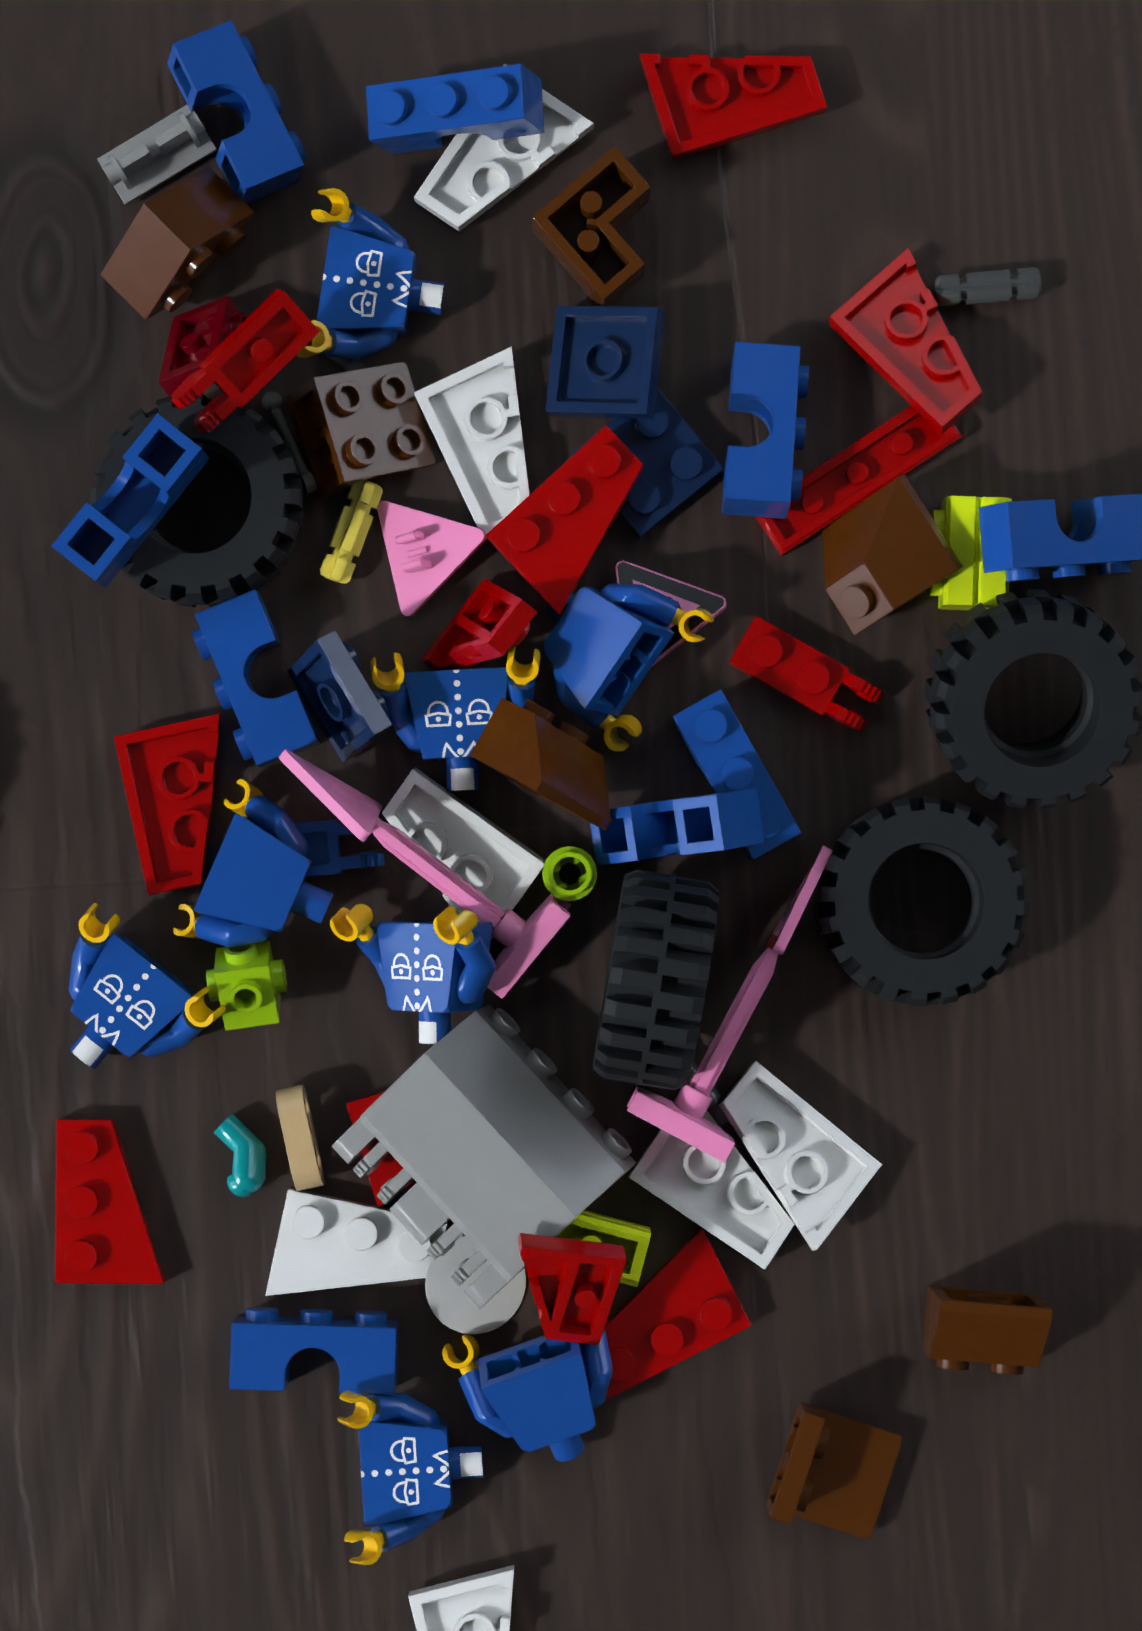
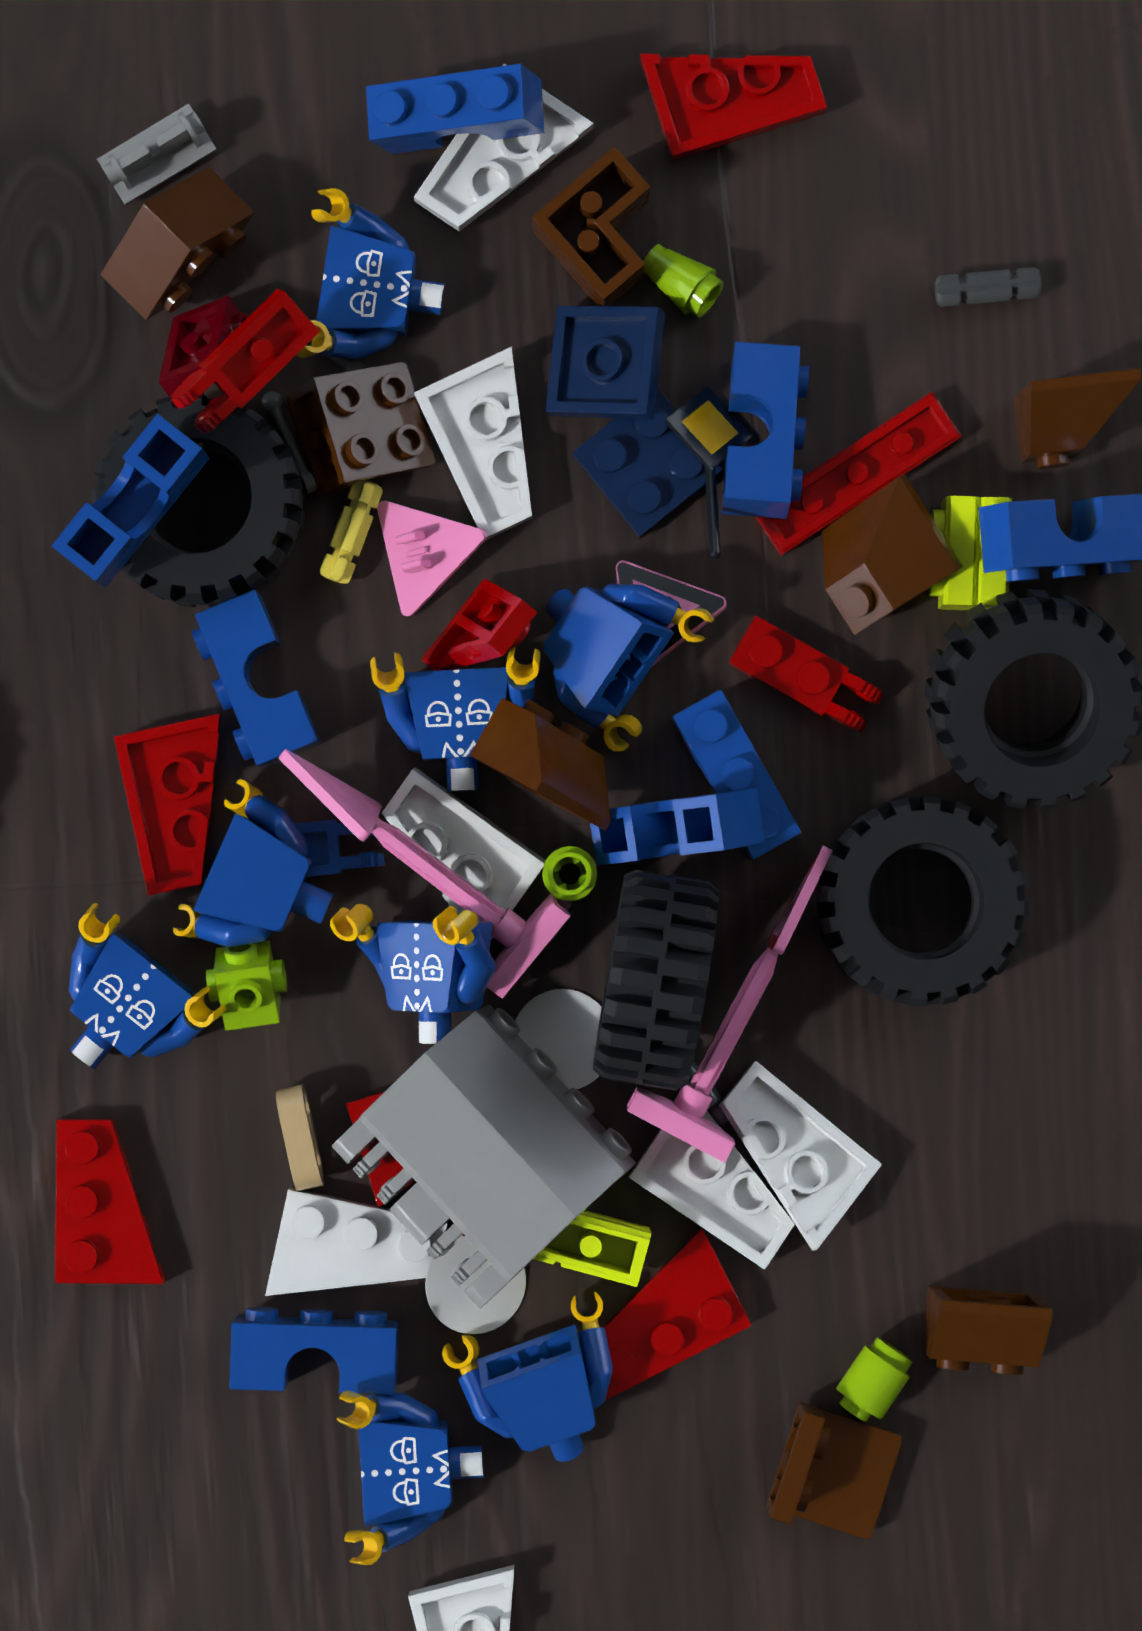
blue arch [167,20,306,204] -> none
teal arm [213,1113,267,1197] -> none
dark blue plate [287,630,392,763] -> none
red wing [486,425,644,617] -> none
red wing [518,1233,627,1345] -> none
red wing [829,248,982,435] -> none
none -> white sticker [516,989,602,1090]
none -> lime cone [643,244,724,318]
none -> piece [664,386,753,559]
none -> lime brick [836,1337,913,1422]
none -> reddish brown slope [1014,368,1141,470]

